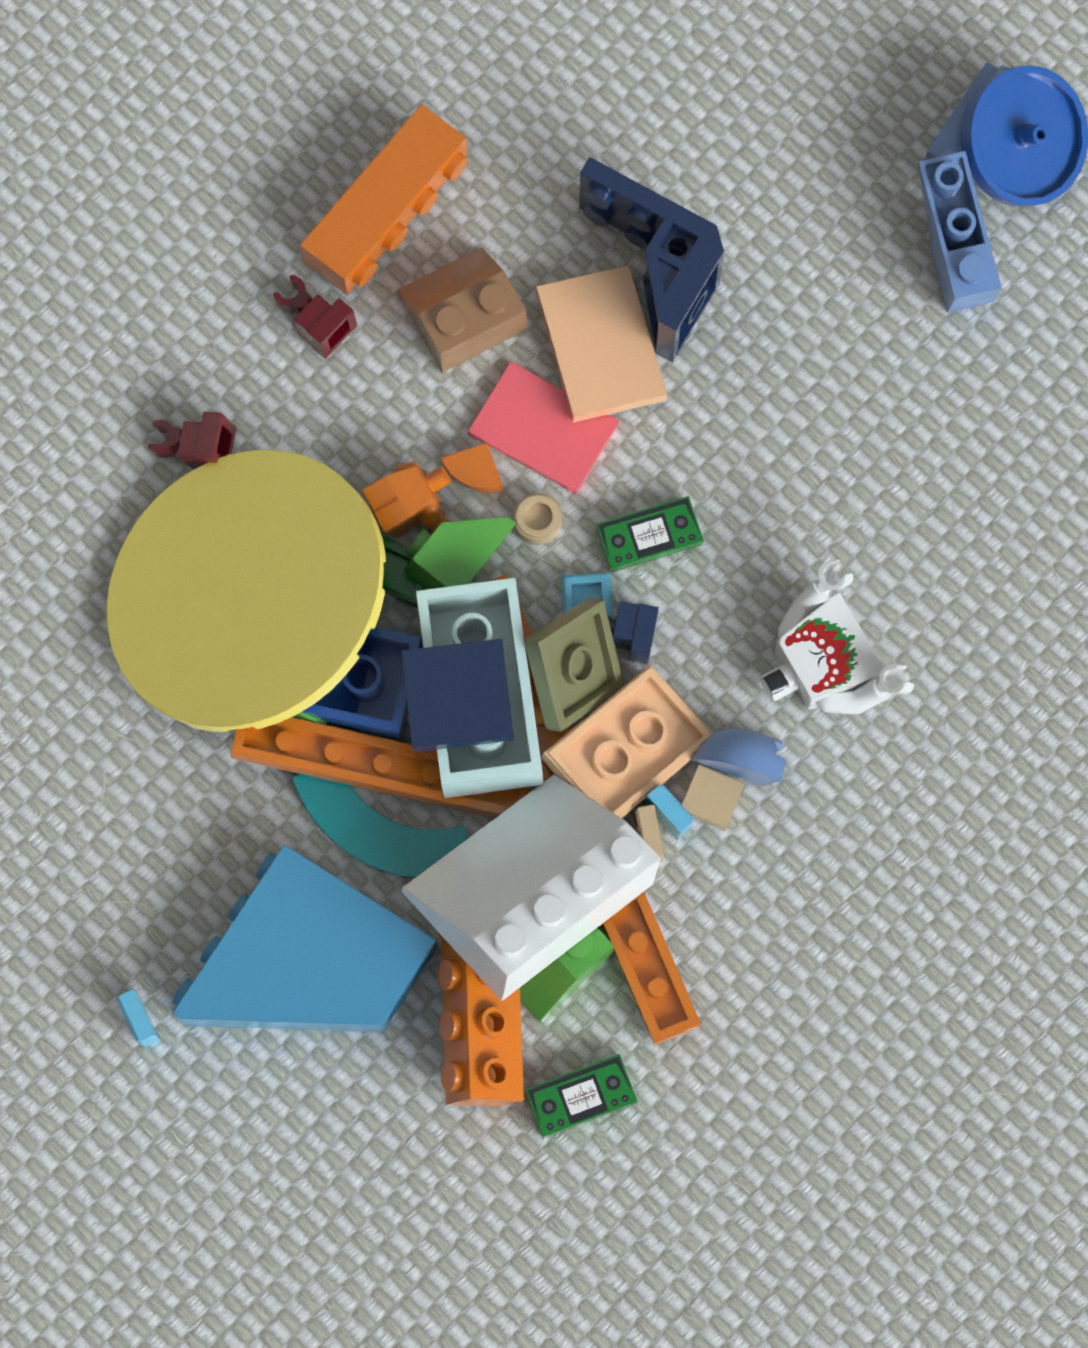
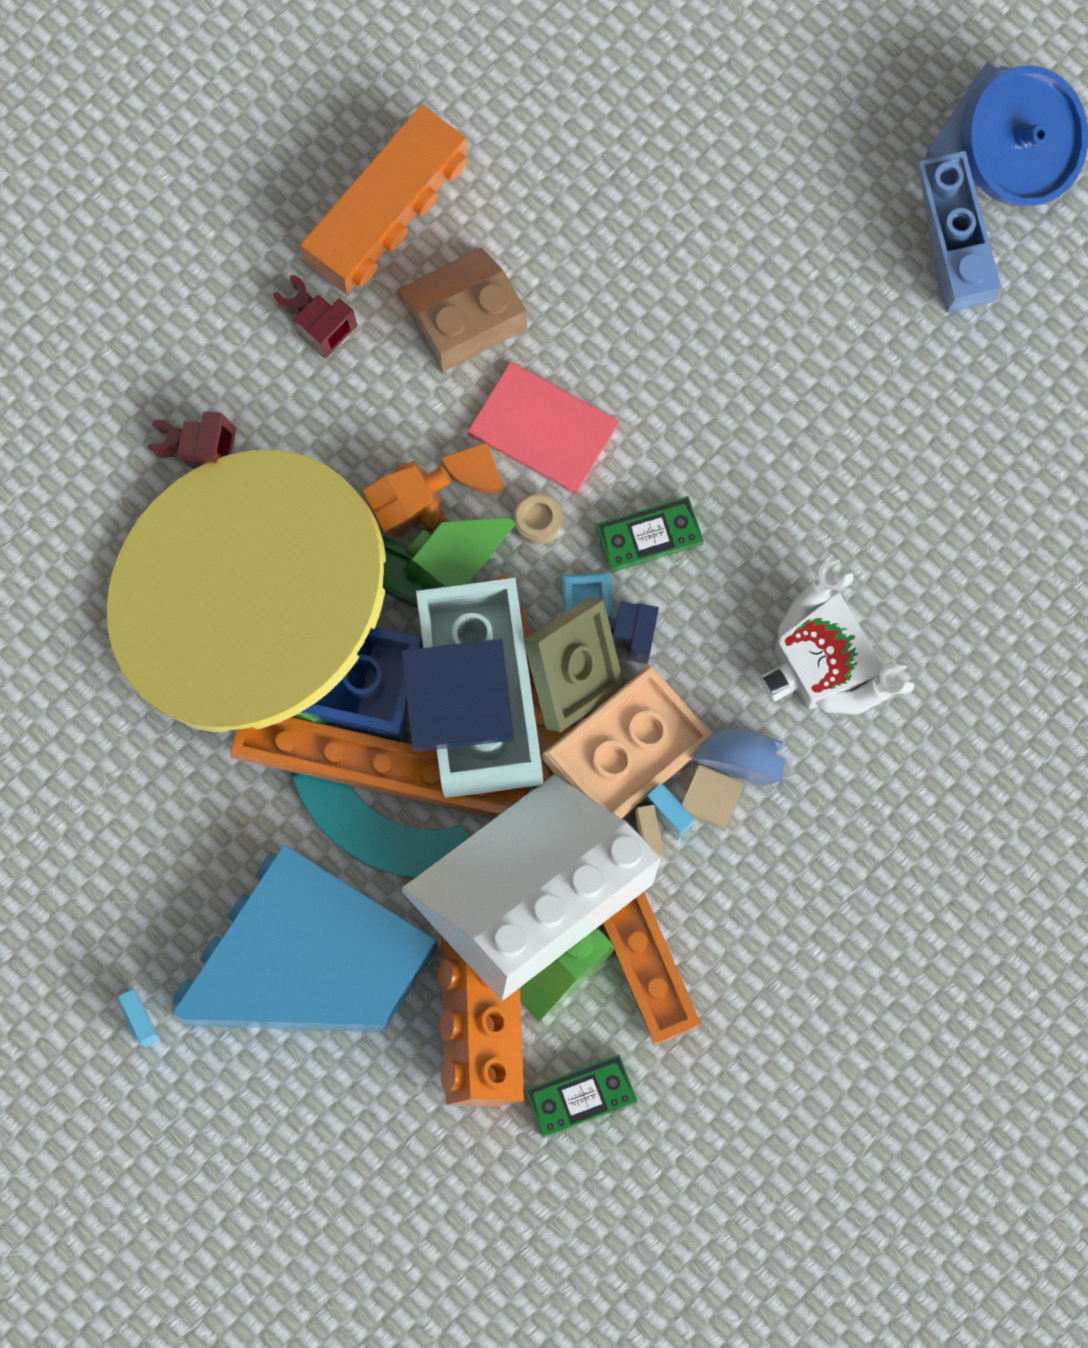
light nougat tile [536,265,667,423] -> none
dark blue bracket [579,157,724,363] -> none

